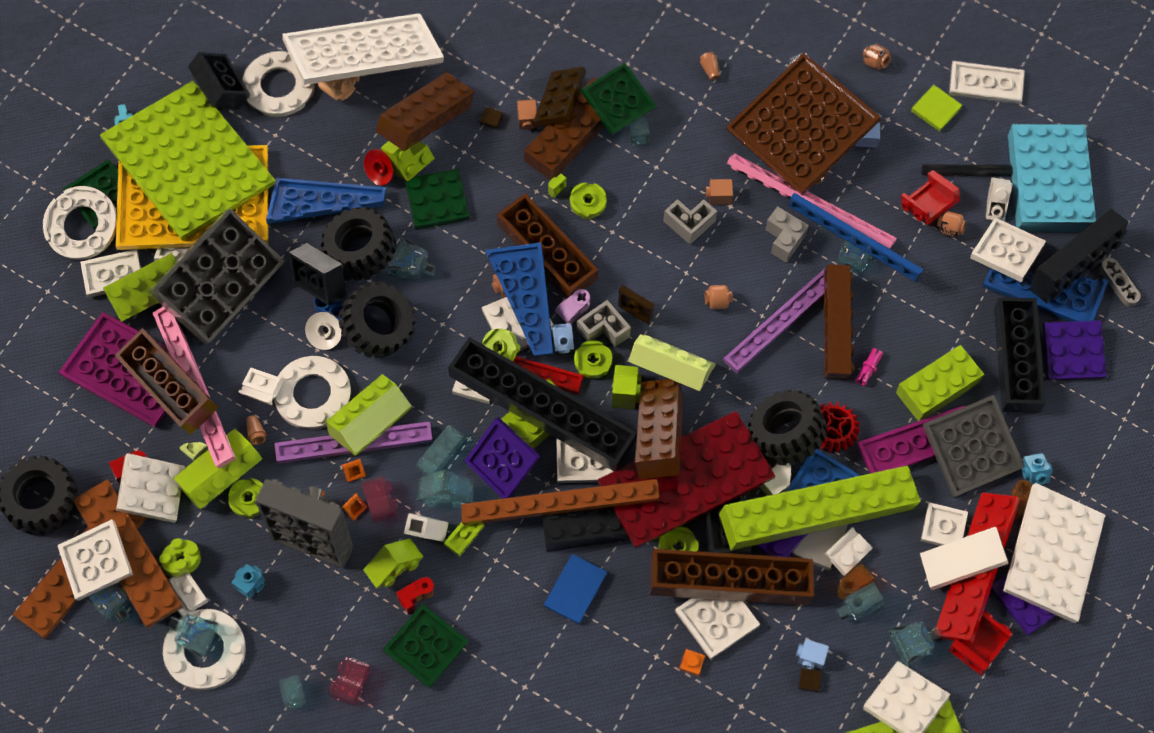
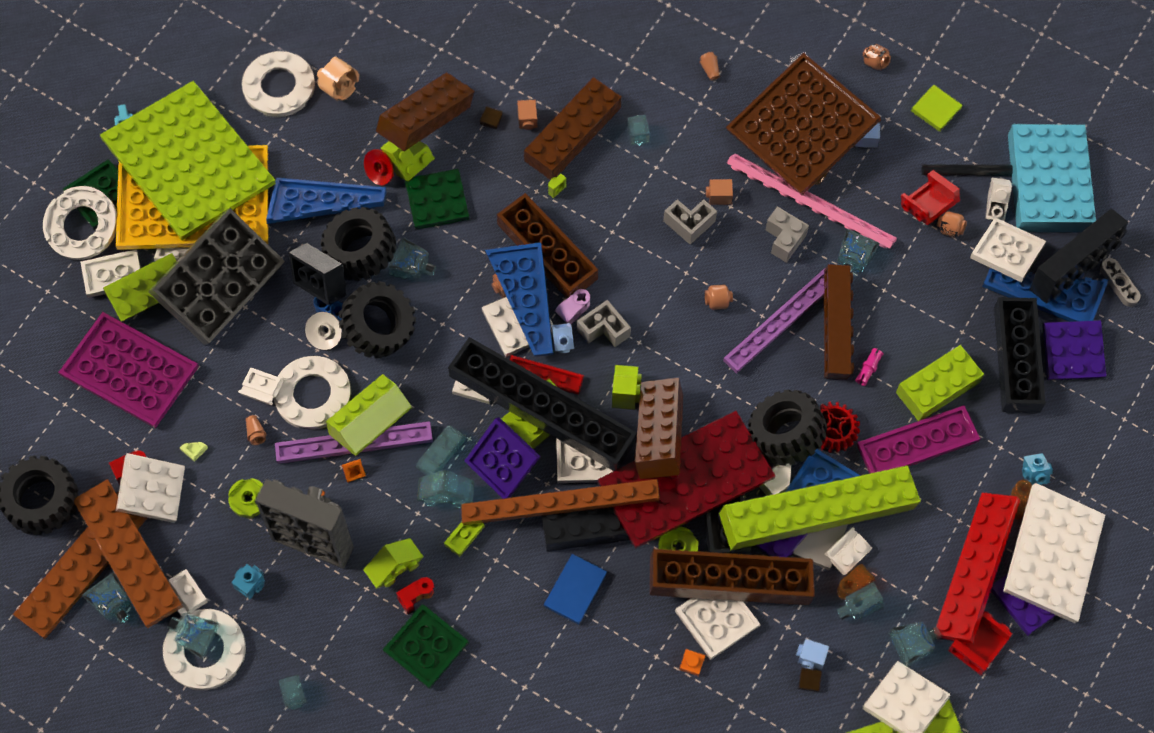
white plate [58,520,133,601] -> none
reddish brown brick [114,328,219,435] -> none
bright pink plate [153,307,236,469] -> none
lime plate [159,538,201,577] -> none
lime slope [173,428,263,509] -> none
black brick [188,52,251,109] -> none
white plate [283,14,444,85] -> none
clear pink brick [329,656,371,706] -> none
orange slope [342,493,367,521] -> none
clear pink brick [362,476,398,523] -> none
white slope [404,513,449,542] -> none
lime plate [482,328,520,361] -> none
dark brown plate [534,66,586,126] -> none
lime plate [570,182,606,220] -> none
lime plate [574,340,612,378] -> none
dark green plate [580,63,657,136] -> none
dark brown tile [618,285,655,325] -> none
yellowish green slope [628,334,716,391] -> none
blue tile [789,193,923,282] -> none
white tile [920,527,1009,590] -> none
white plate [921,502,968,546] -> none
dark grey plate [922,395,1024,497] -> none
white tile [949,61,1024,104] -> none

